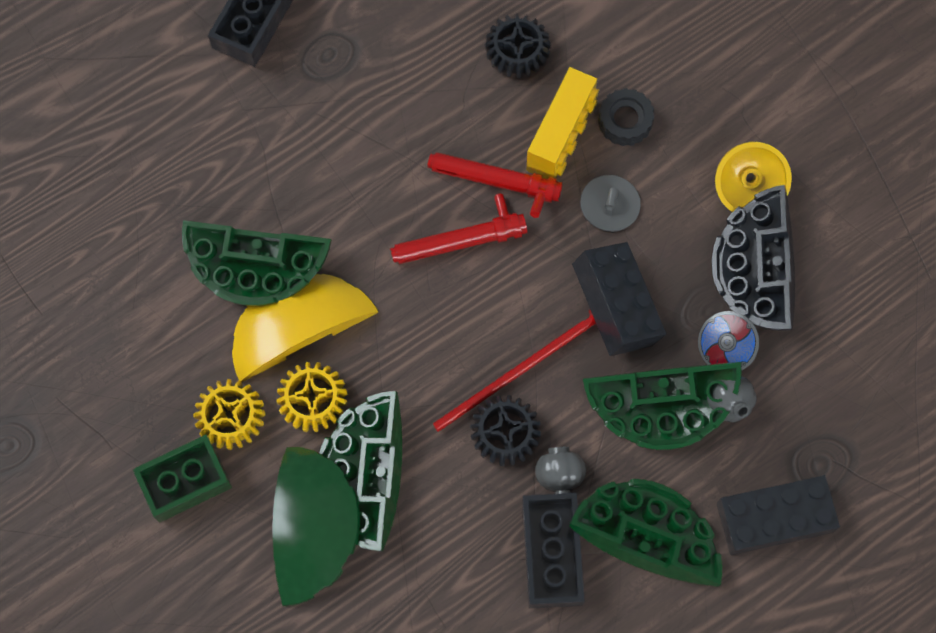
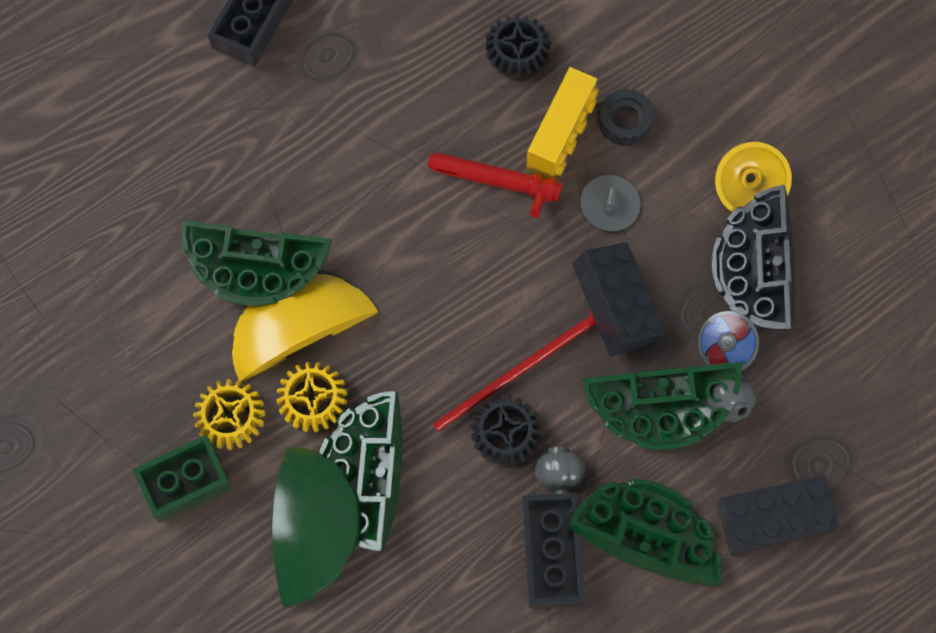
red cylinder [390,194,528,264] -> none

